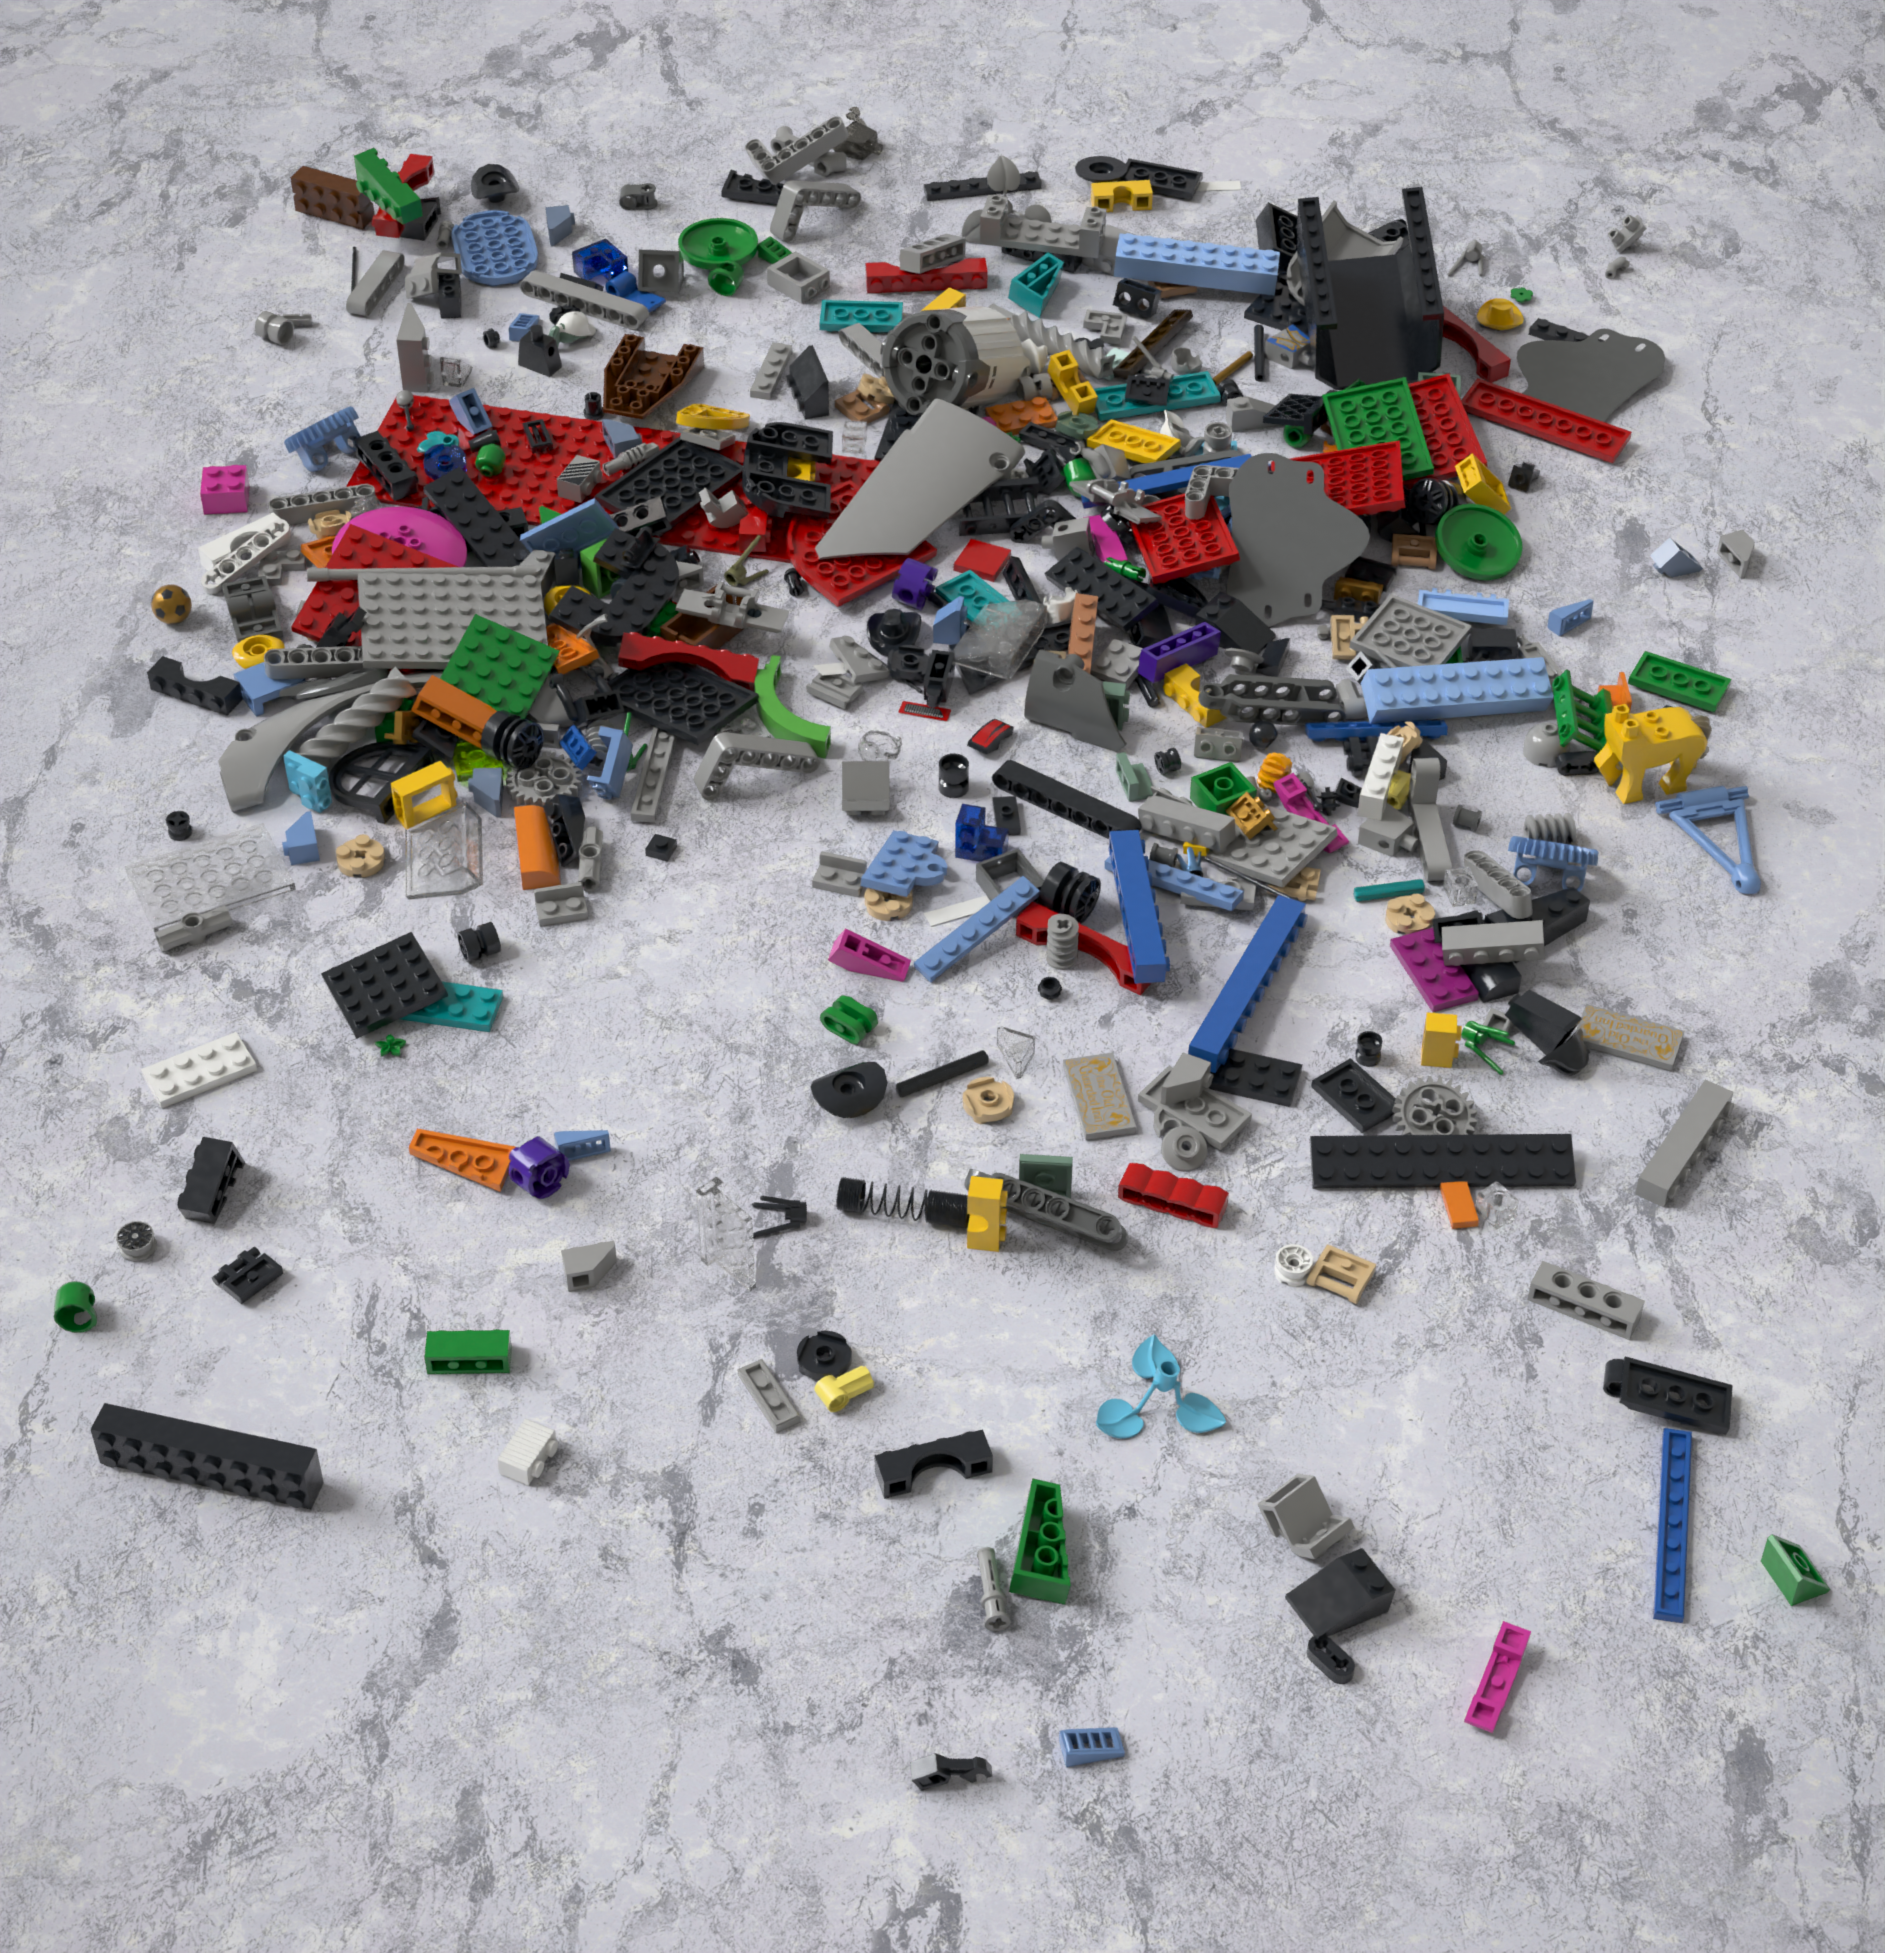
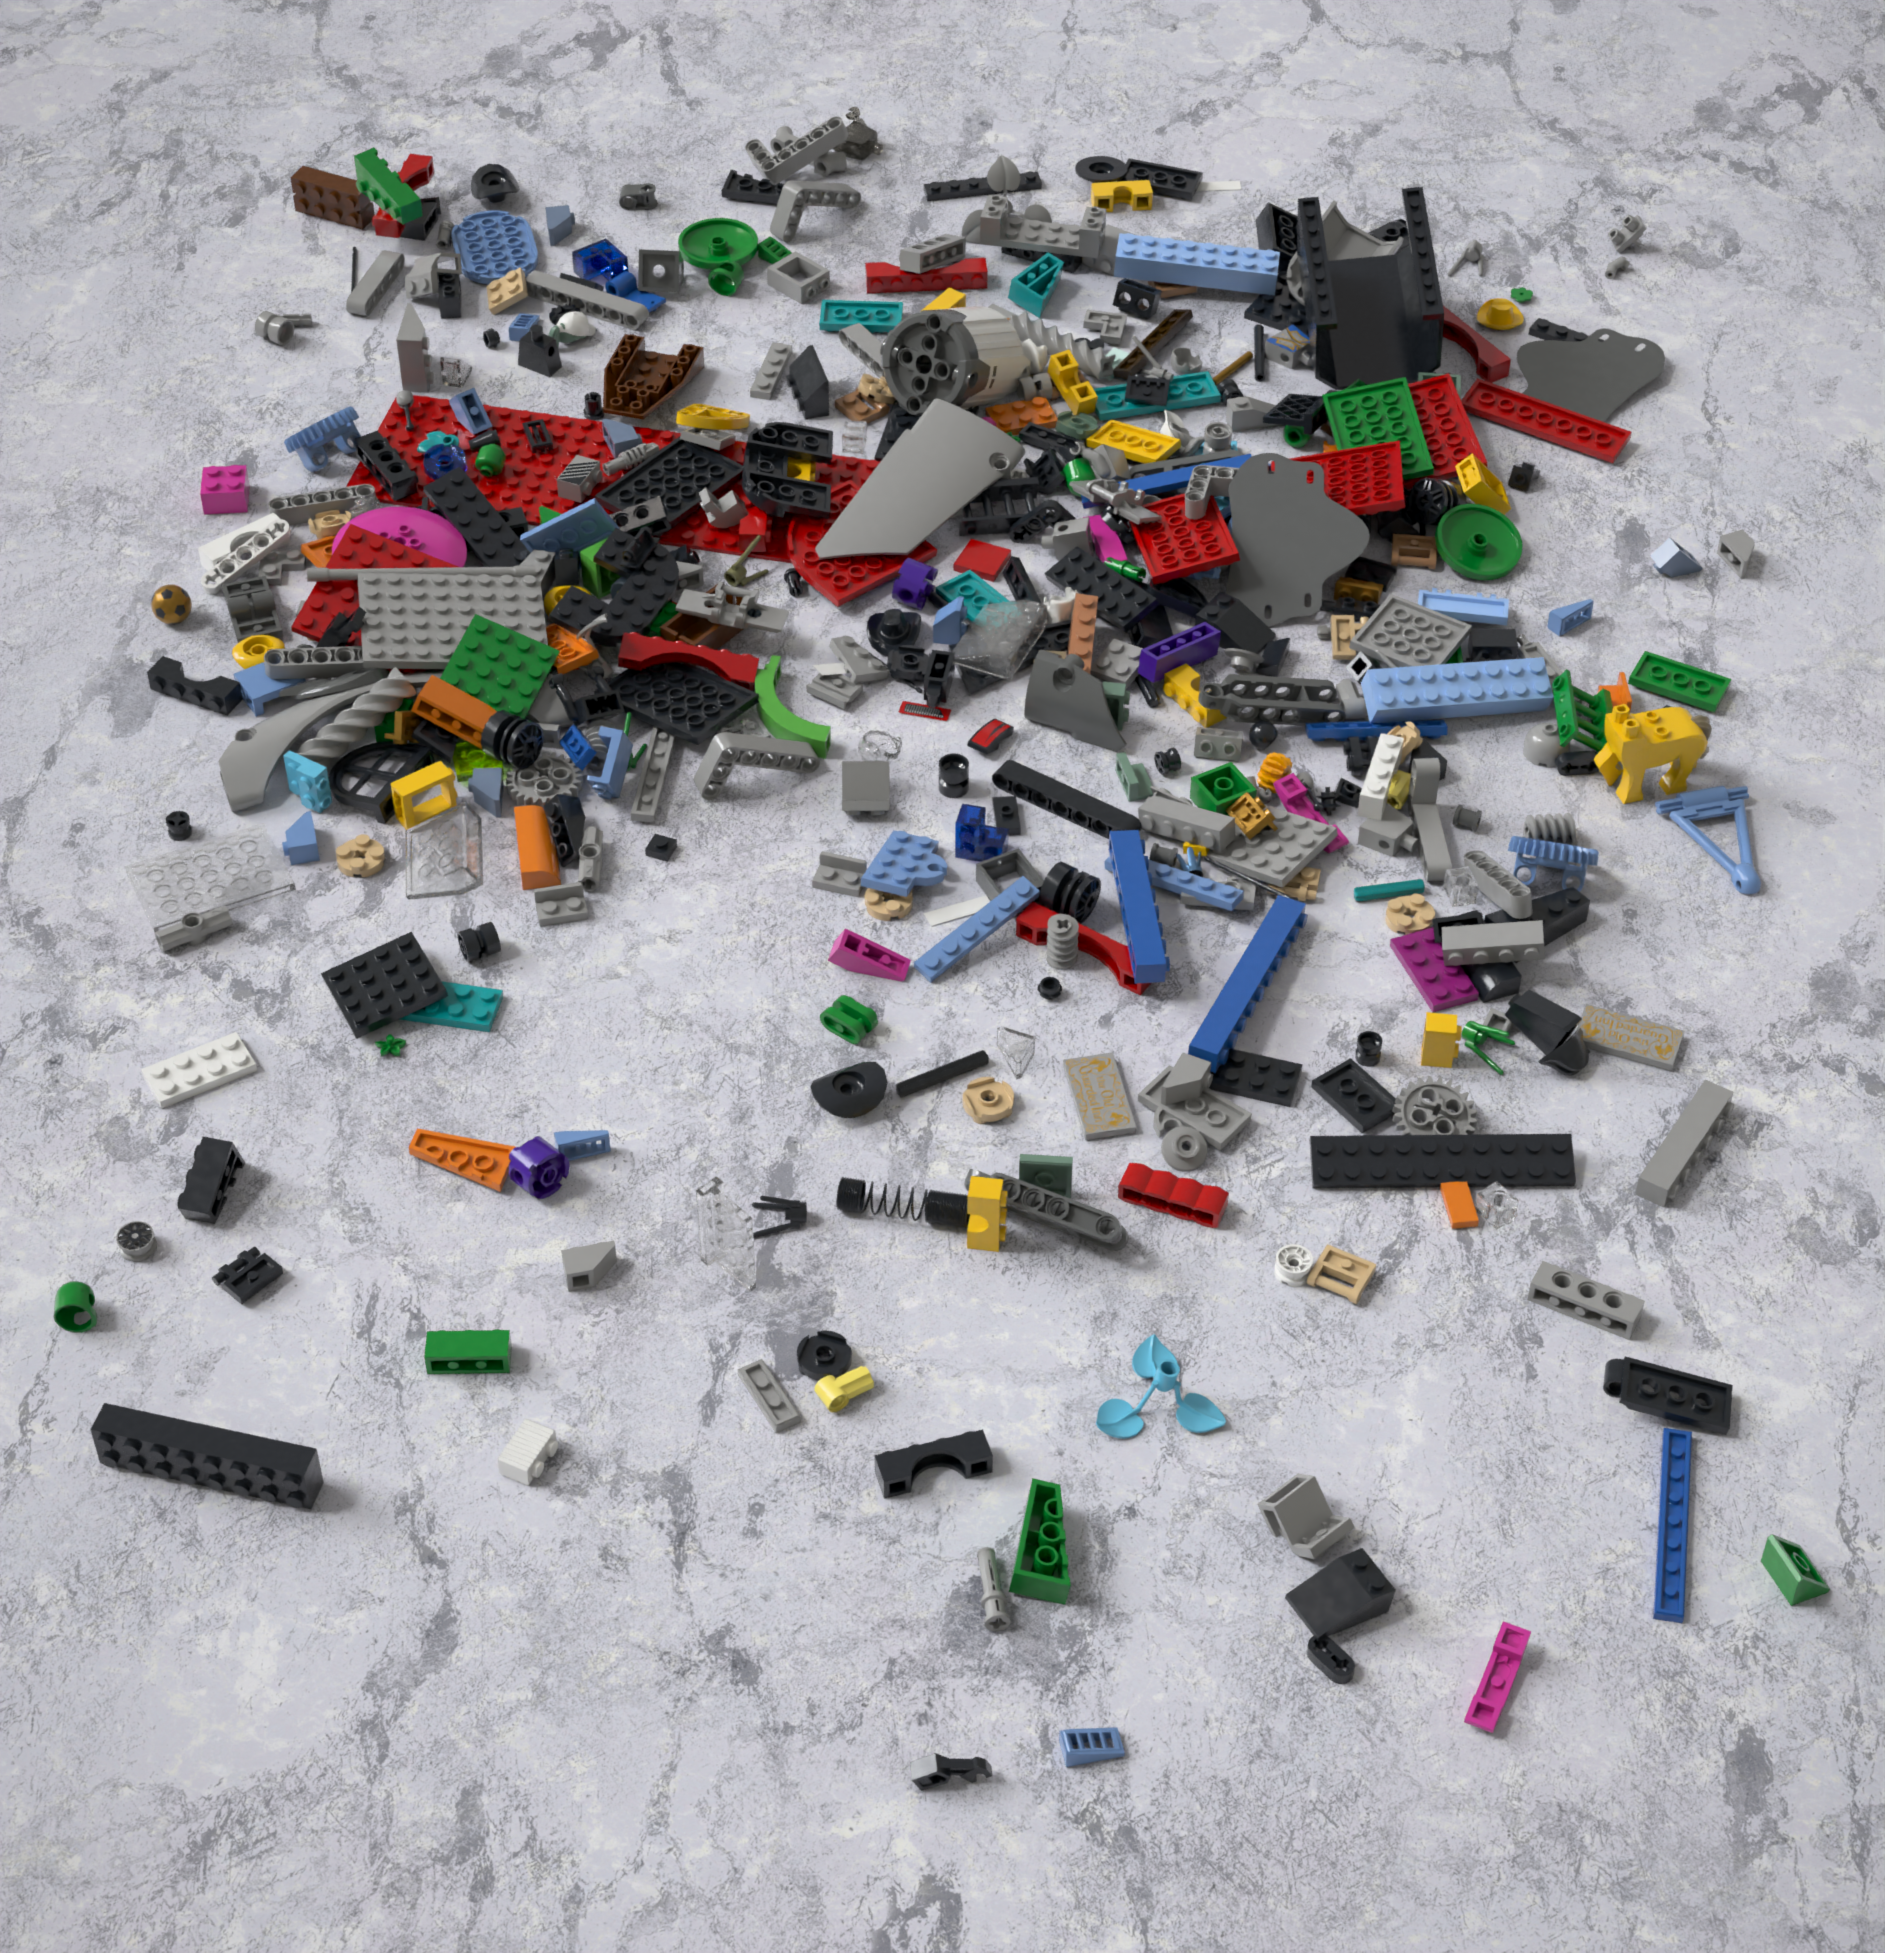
none -> tan plate [486,267,528,315]

